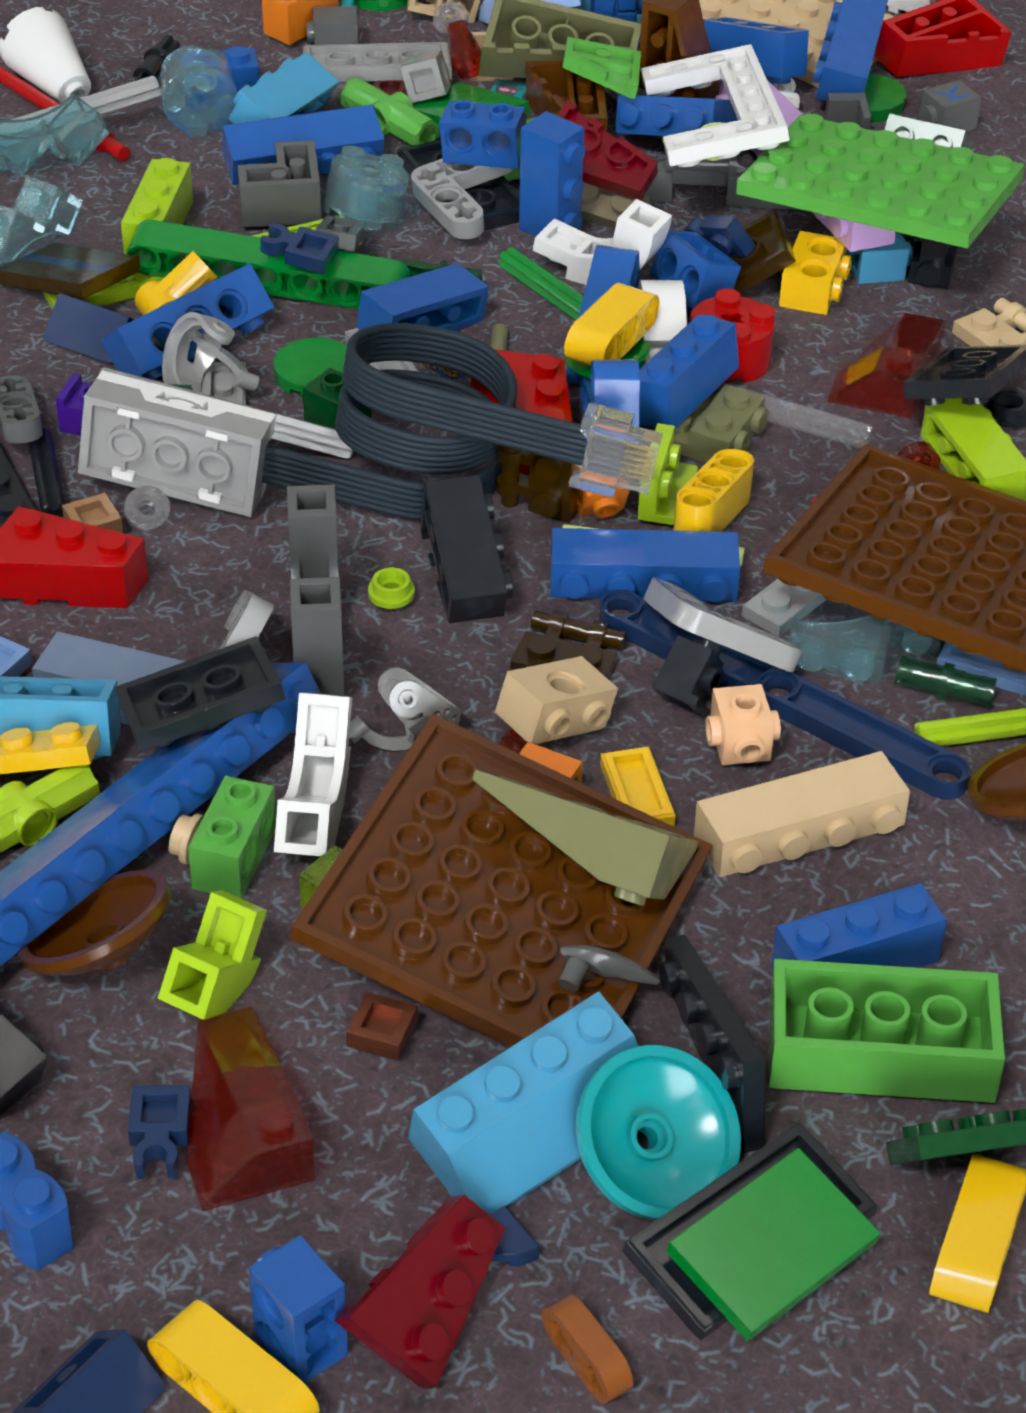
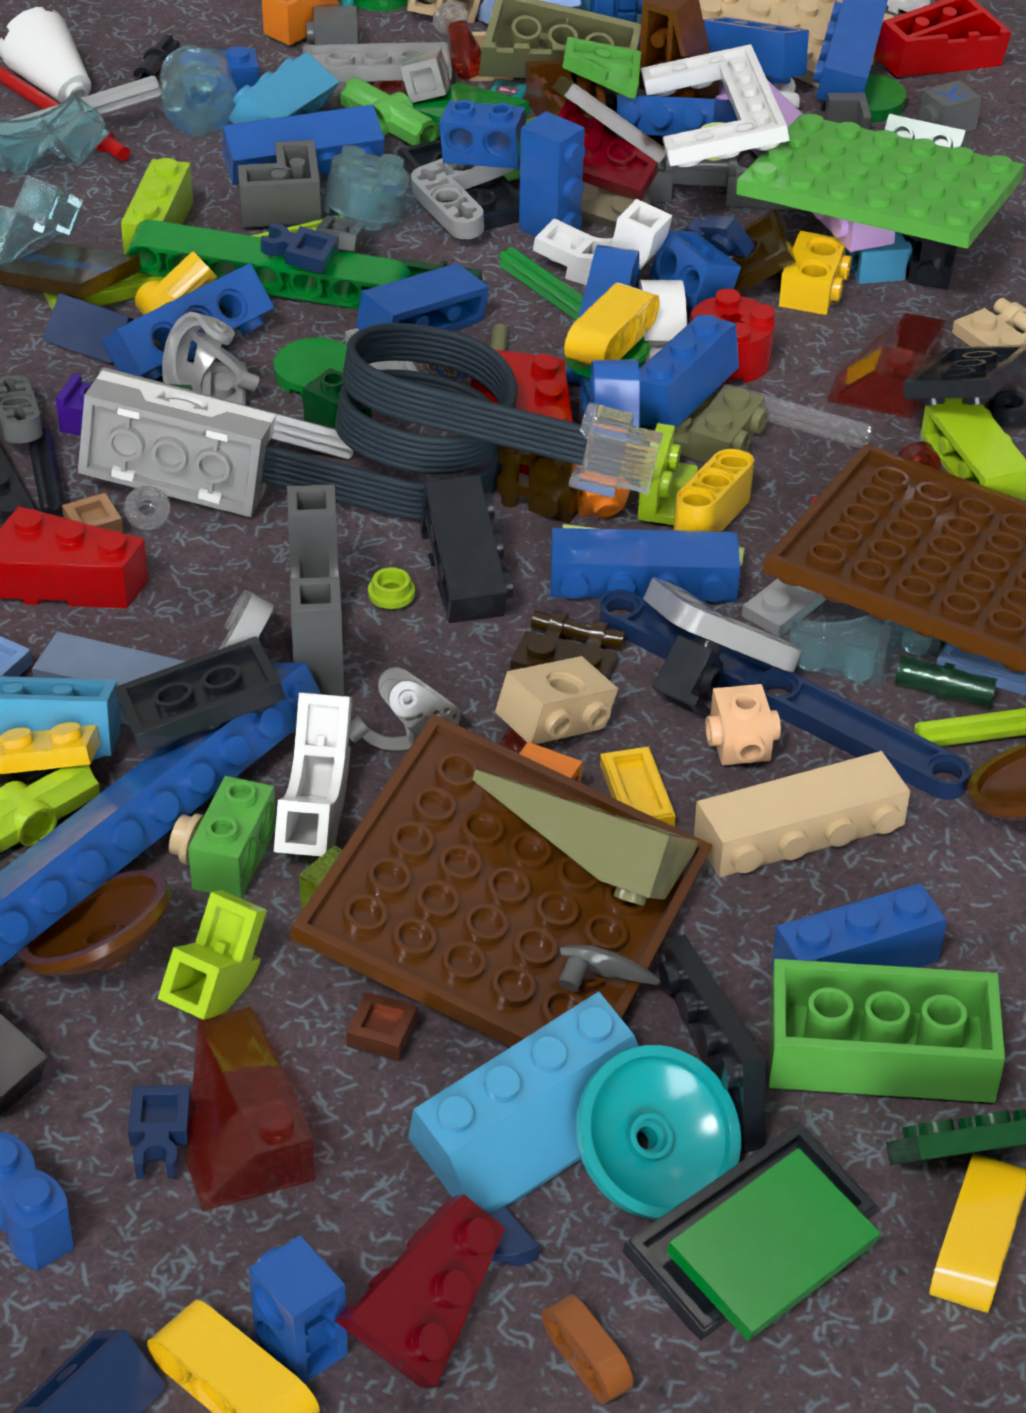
none -> tile [552,76,666,164]

